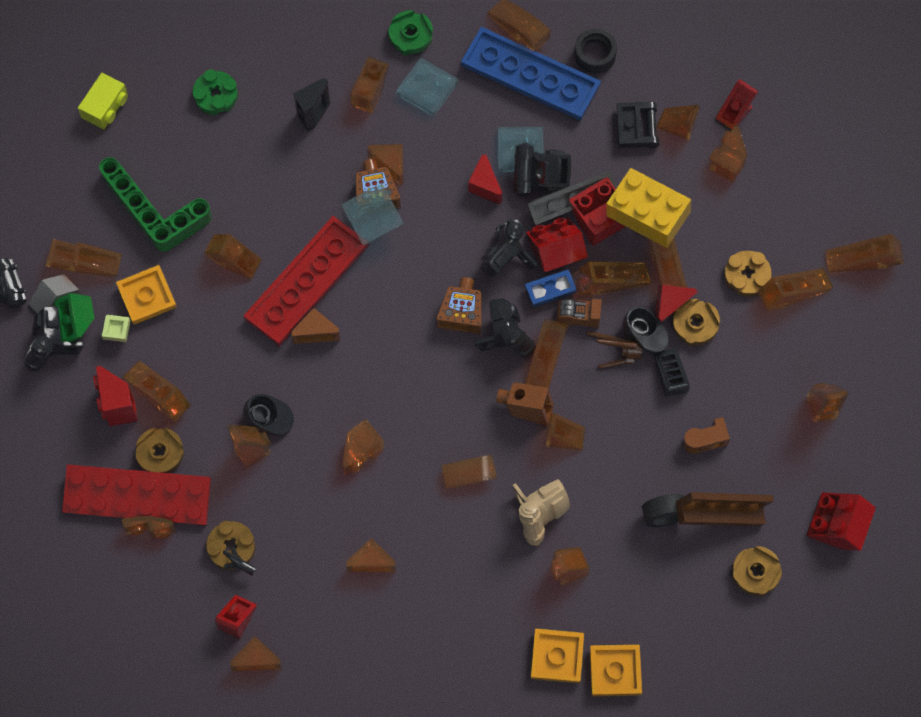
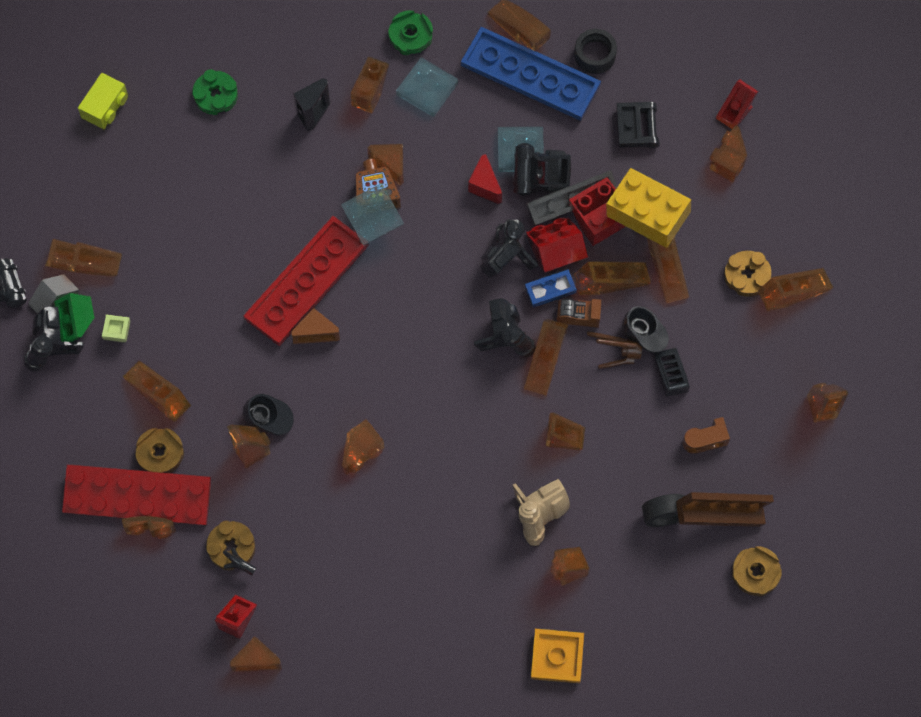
red slope [93,366,138,426] -> none
green beam [99,157,212,252] -> none
light orange plate [116,265,177,325] -> none
clear orange slope [204,234,262,279] -> none
clear orange slope [346,538,396,572] -> none
dark orange torso [437,277,481,335] -> none
clear orange slope [442,455,497,489] -> none
dark orange torso [496,382,554,426] -> none
light orange plate [590,645,642,696] -> none
red slope [655,285,698,321] -> none
clear orange slope [657,105,700,140] -> none
pearl gold plate [673,299,720,346] -> none
red slope [807,492,876,551] -> none
clear orange slope [826,233,904,273] -> none

